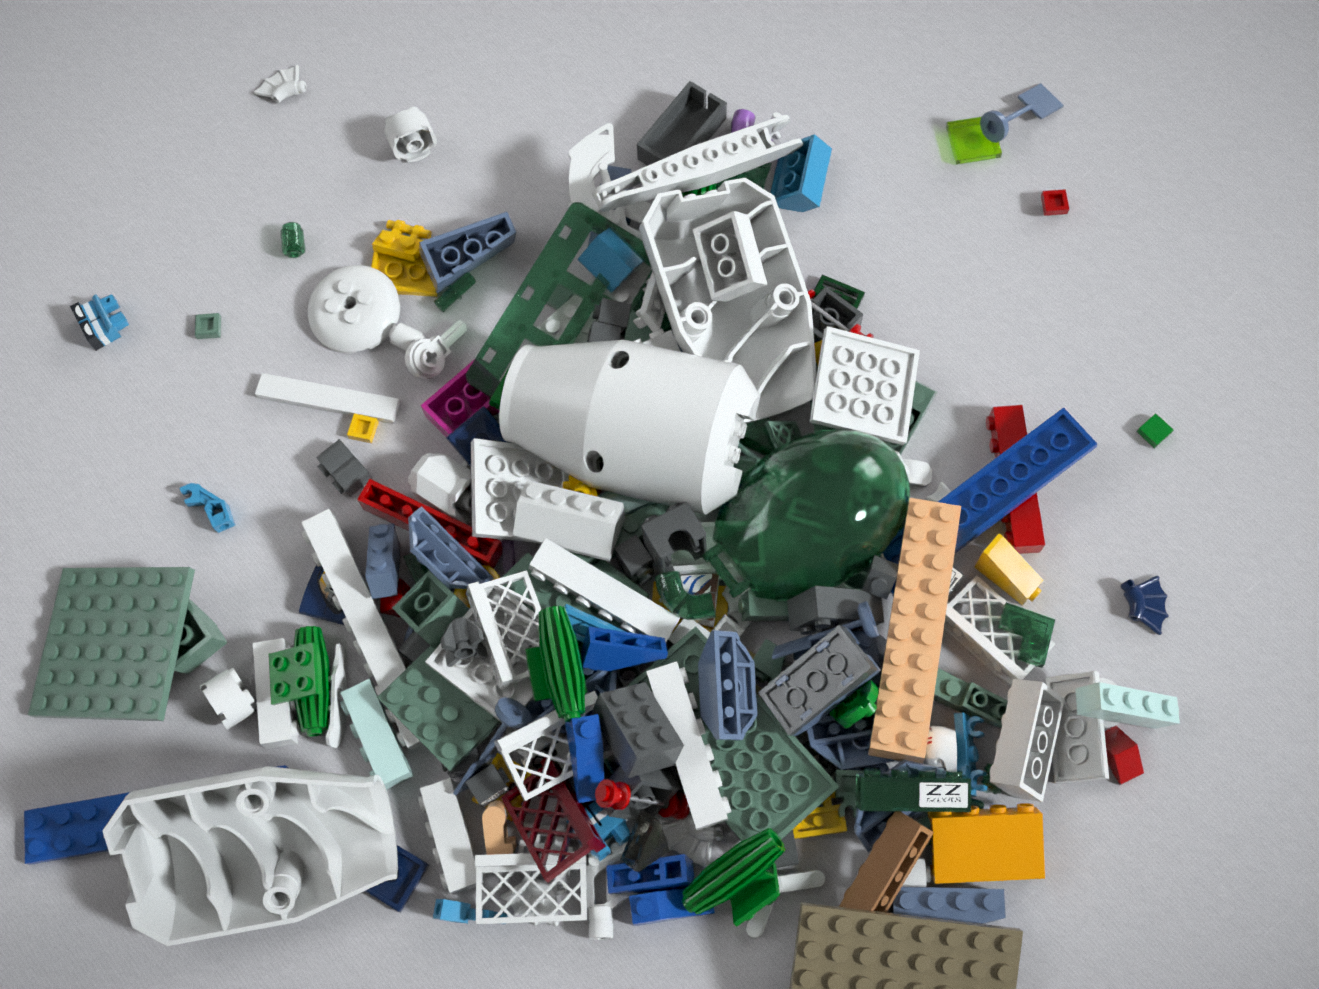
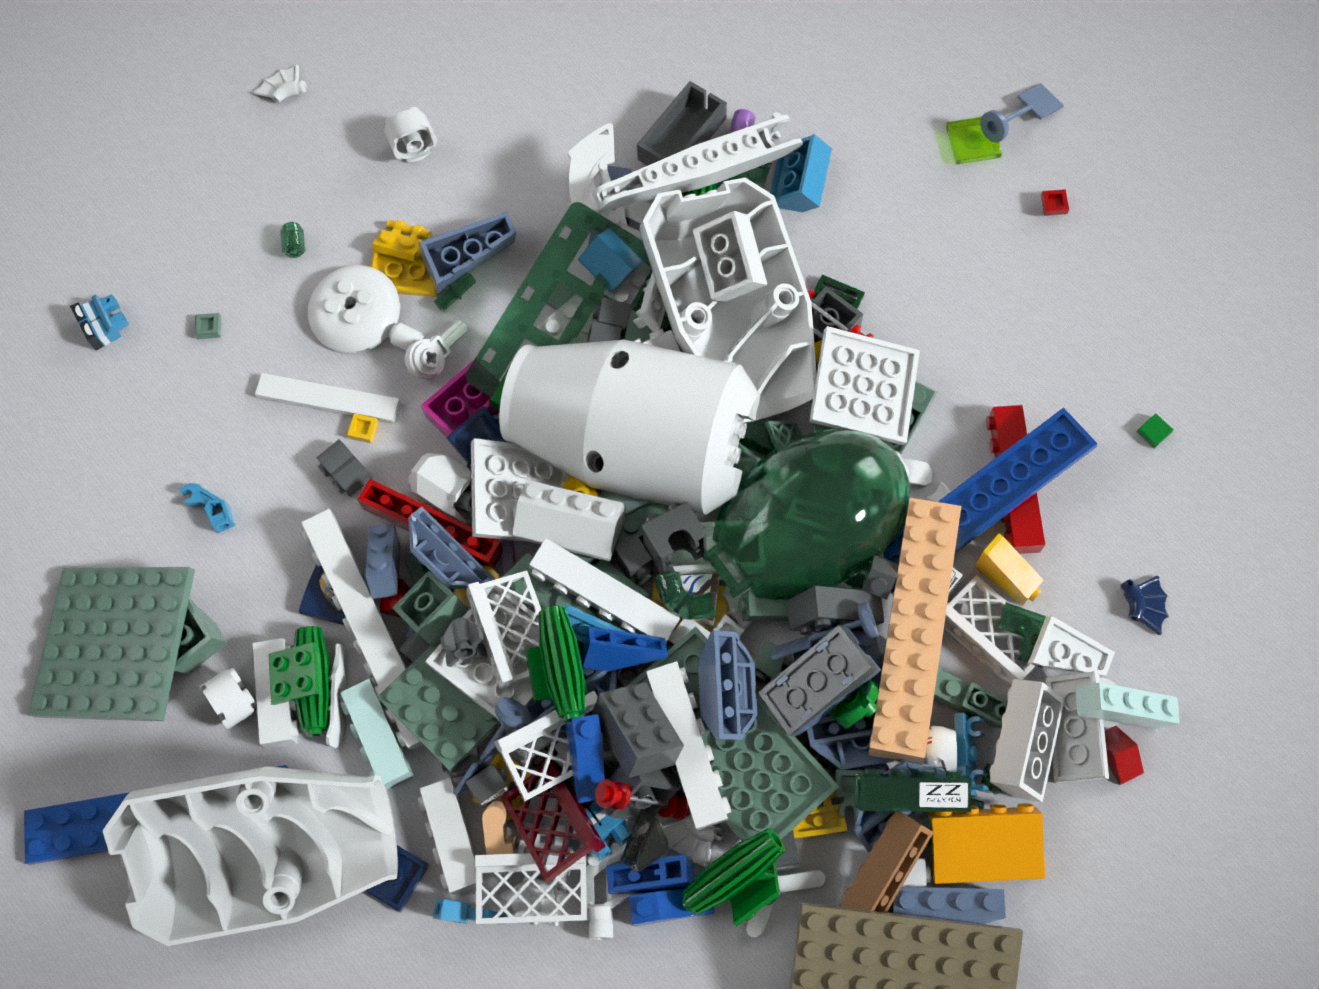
none -> white wing [1028,616,1115,676]

